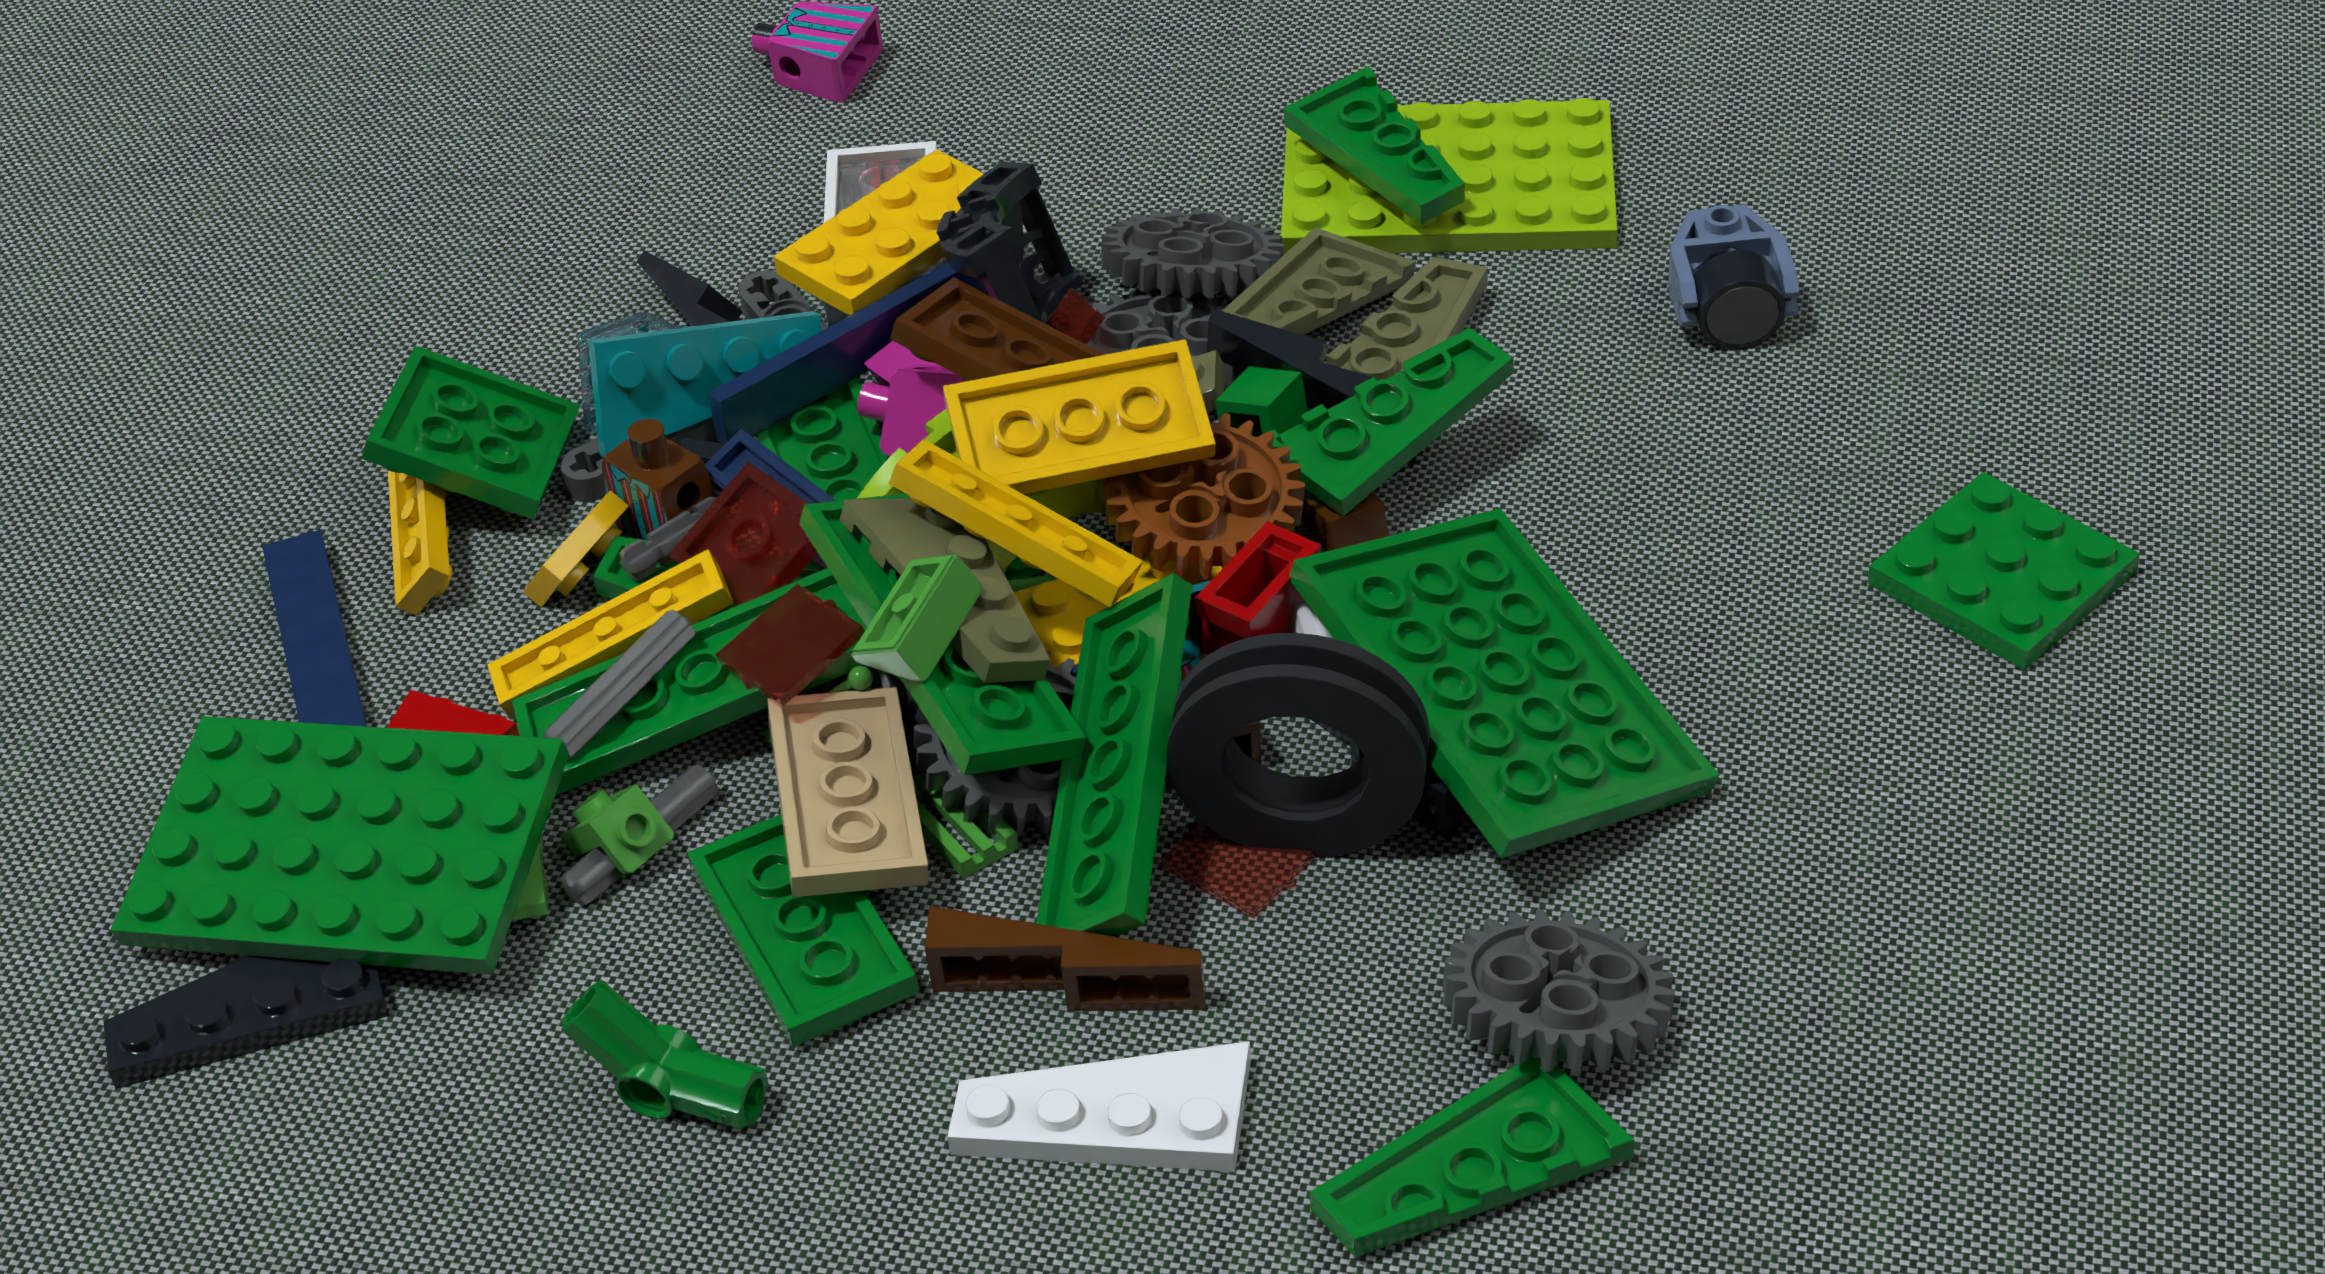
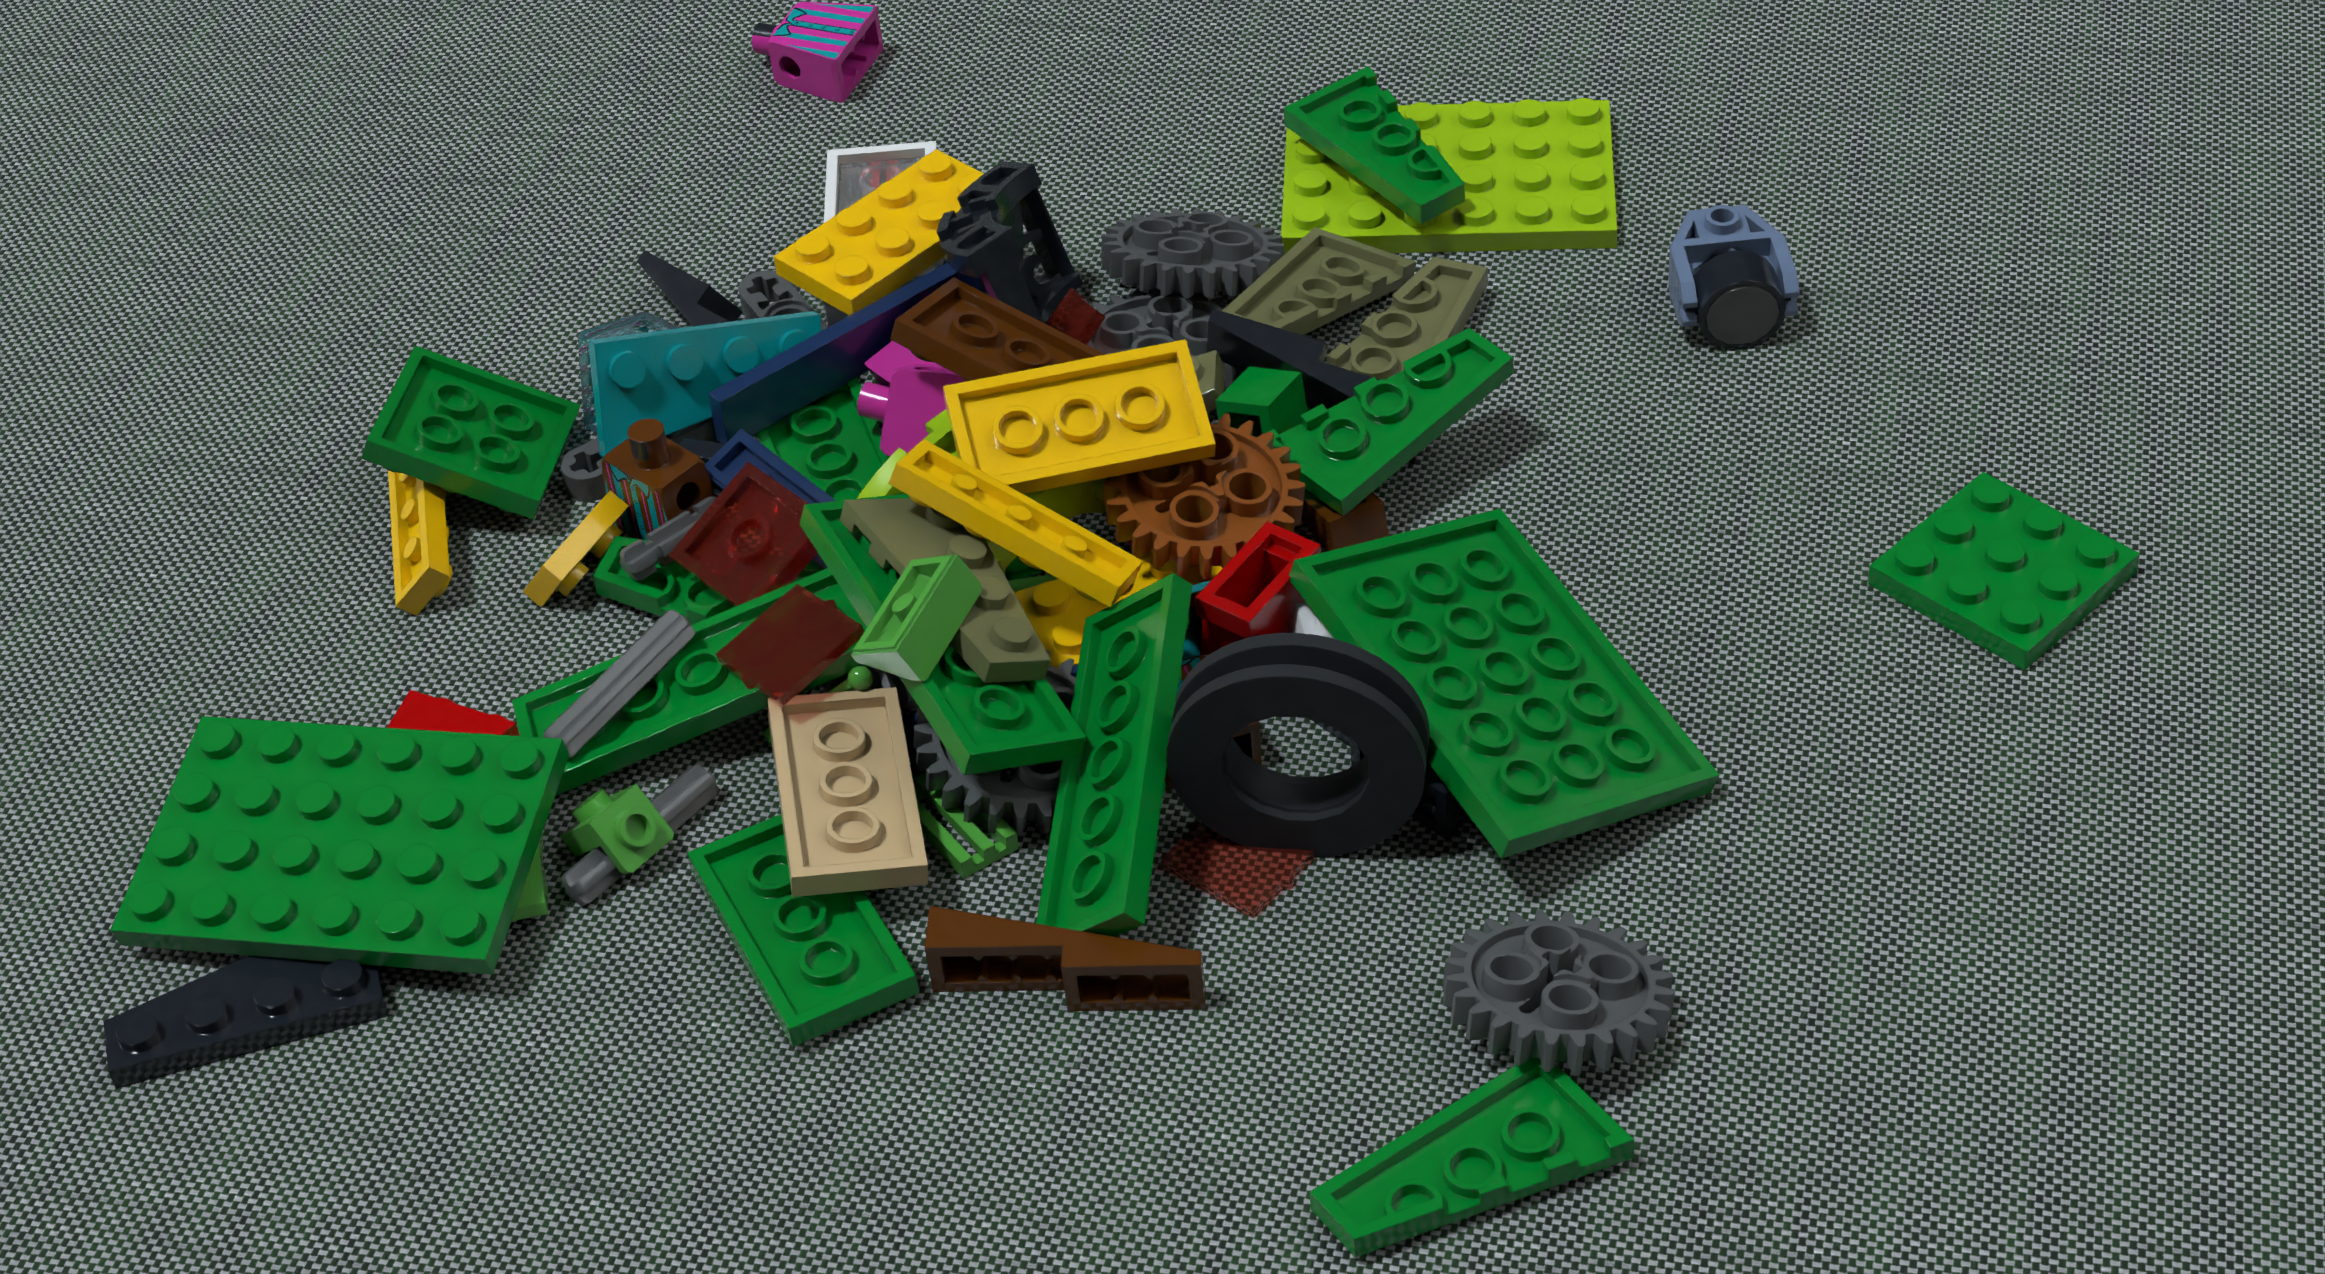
dark blue tile [262,530,368,727] -> none
yellow plate [487,549,734,720] -> none
green piece [561,979,769,1129] -> none
white wing [947,1041,1251,1172] -> none

